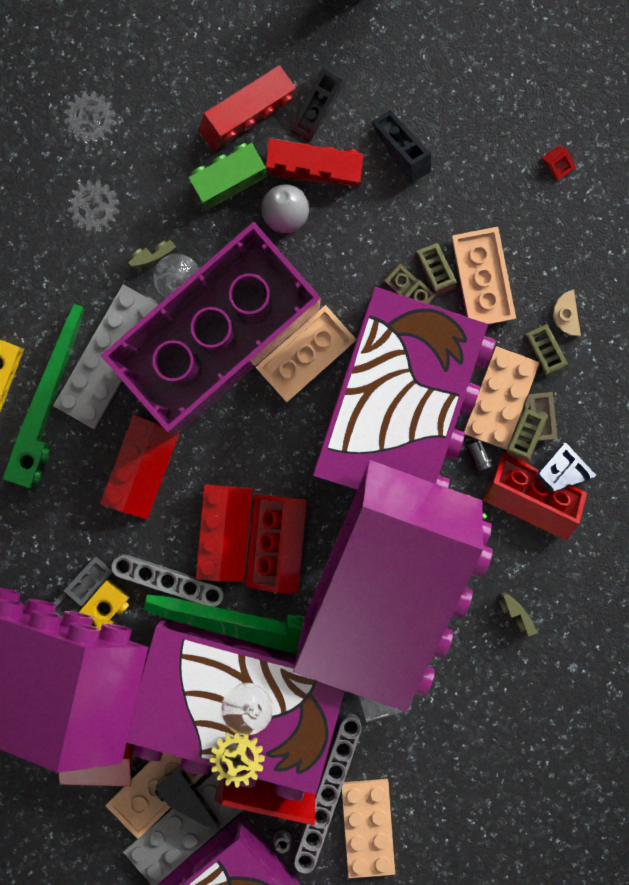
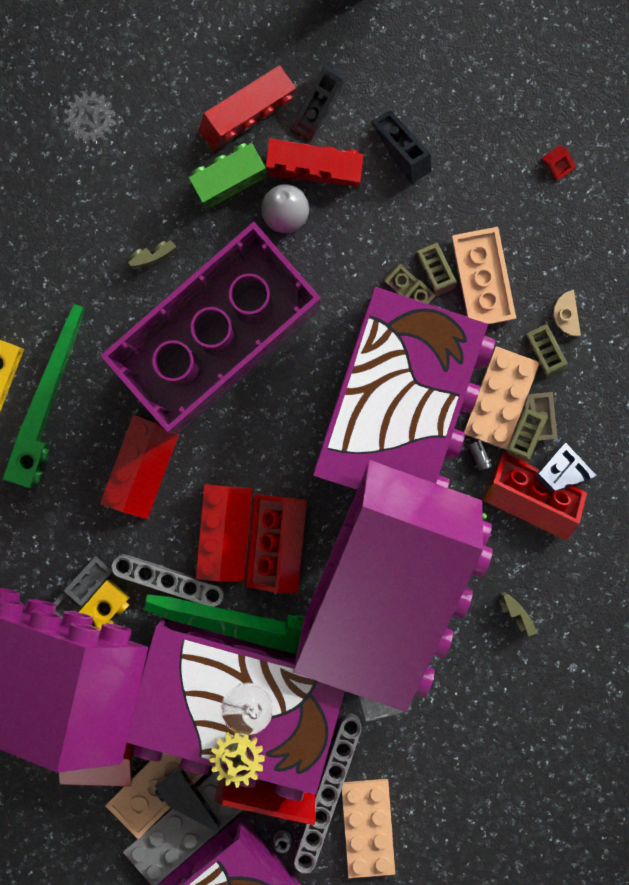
light grey plate [53,284,159,429] -> none
clear gear [68,180,120,232] -> none
clear piece [153,254,199,299] -> none
light nougat plate [256,305,356,402] -> none

